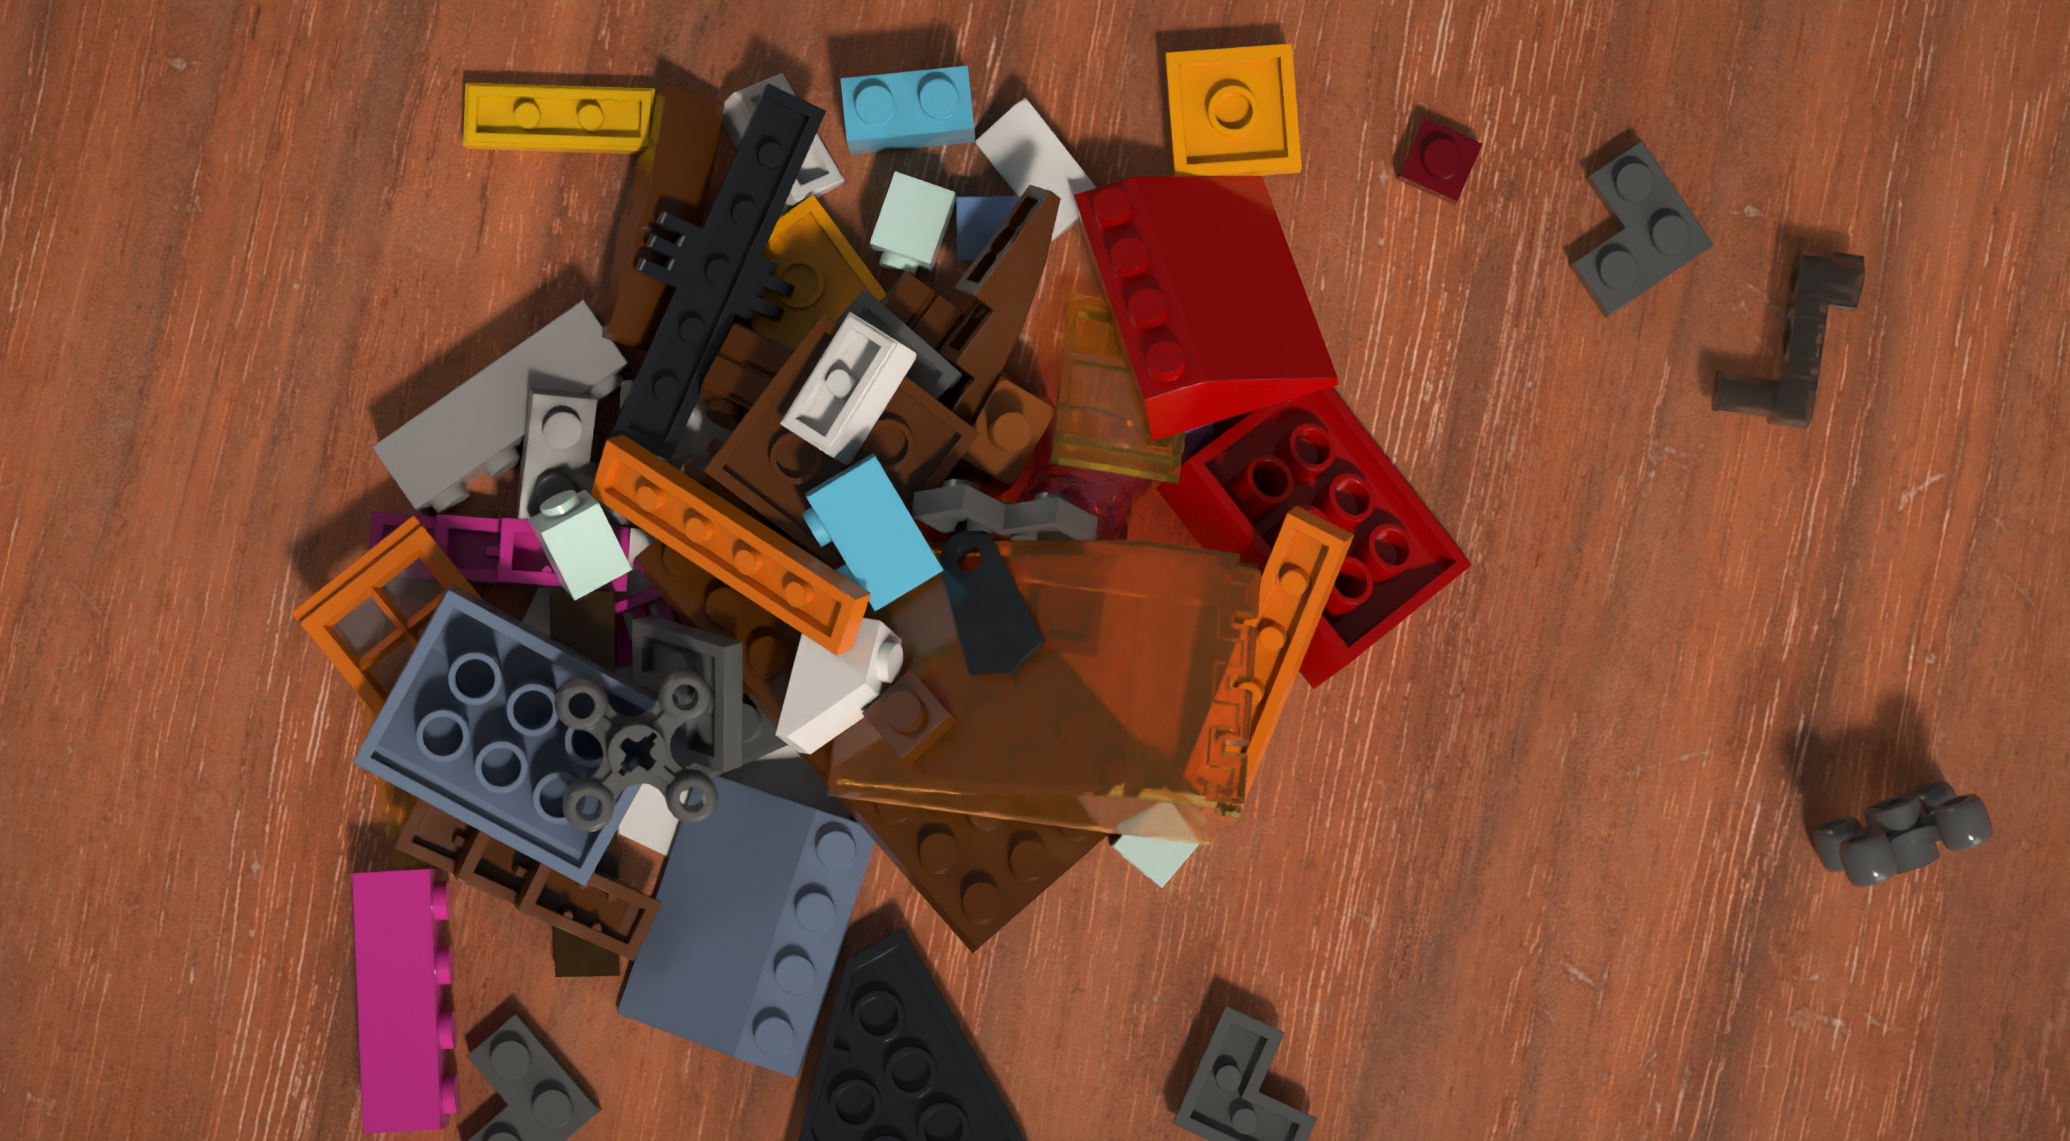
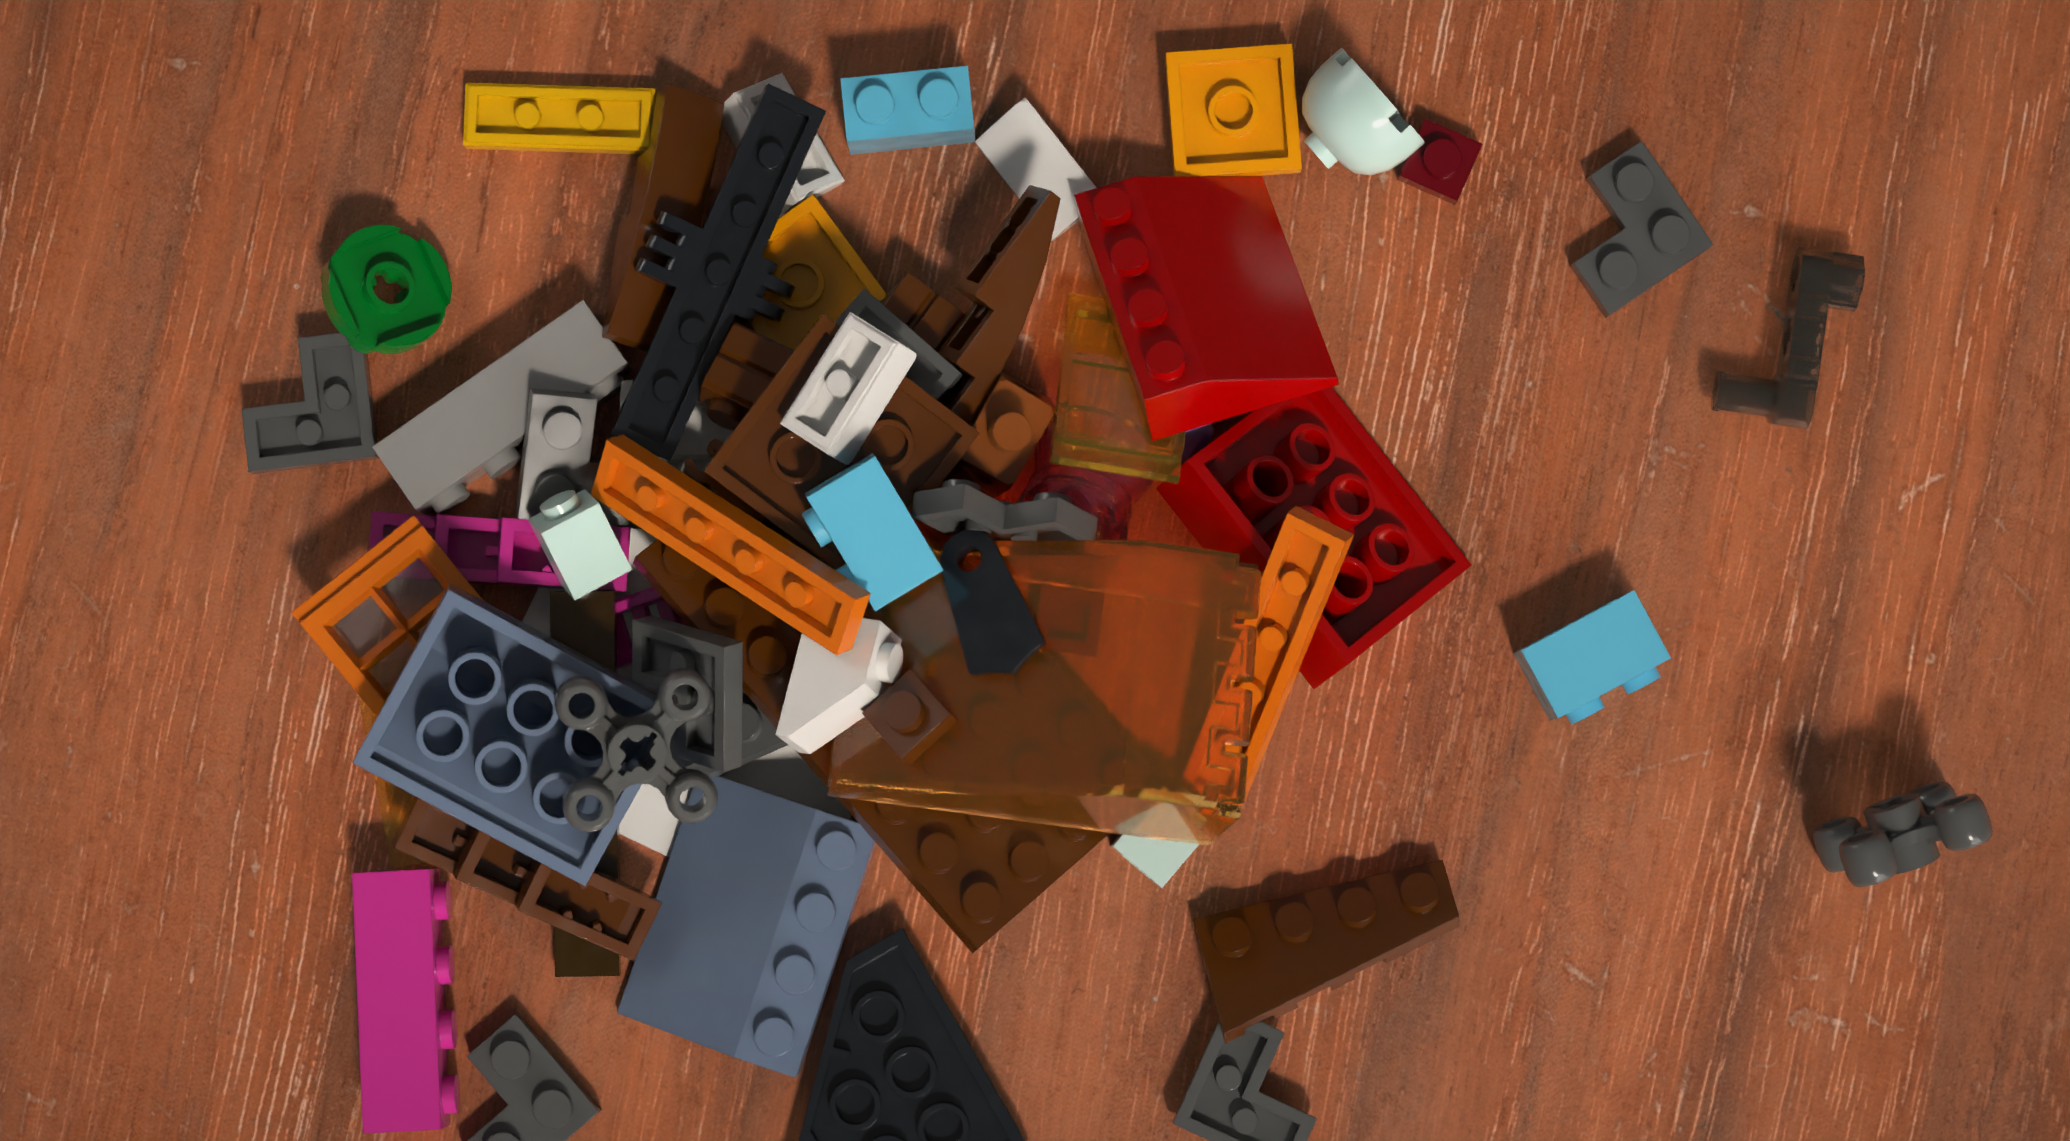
light aqua brick [870,171,956,277] -> none
medium blue tile [956,196,1020,261] -> none
none -> dark grey plate [241,333,380,474]
none -> green plate [320,225,452,354]
none -> reddish brown wing [1194,859,1459,1044]
none -> light aqua cylinder [1302,47,1425,175]
none -> medium azure brick [1513,590,1671,725]

